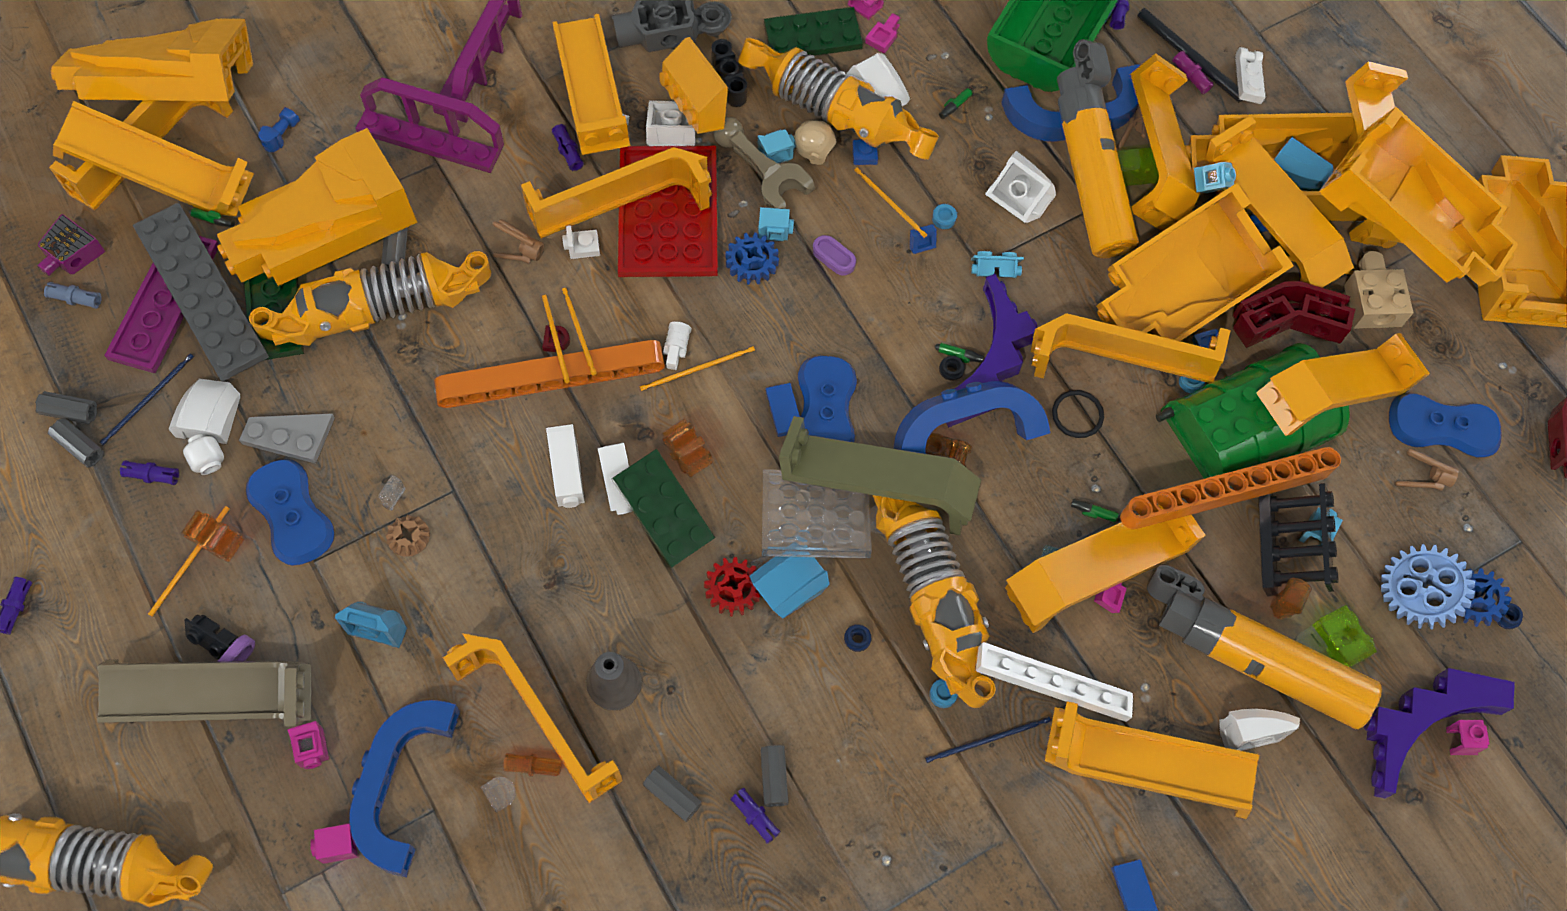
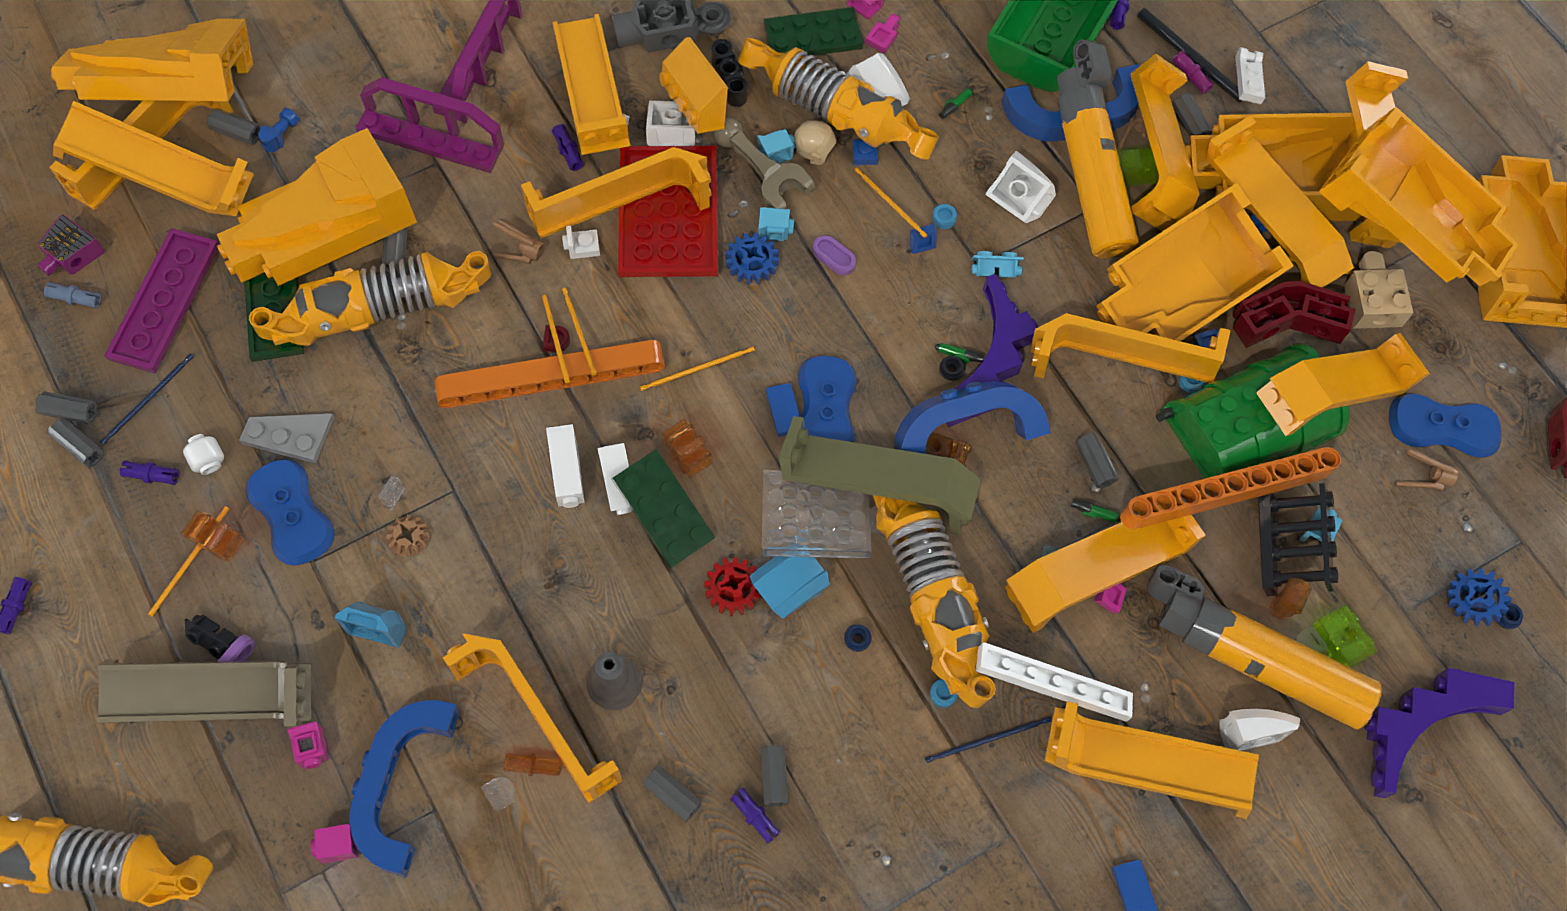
dark grey plate [133,202,269,382] -> none
white slope [169,379,240,444] -> none
green piece [189,208,235,228] -> none
white hinge [663,322,691,370] -> none
black piece [1052,390,1105,438] -> none
medium azure window [1194,162,1236,193] -> none
dark azure slope [1274,137,1333,191] -> none
light blue gear [1381,544,1475,629] -> none
dark pink window [1446,720,1490,755] -> none
none -> dark grey axle [207,108,260,145]
none -> dark grey axle [1075,433,1119,489]
none -> dark grey axle [1172,93,1212,136]

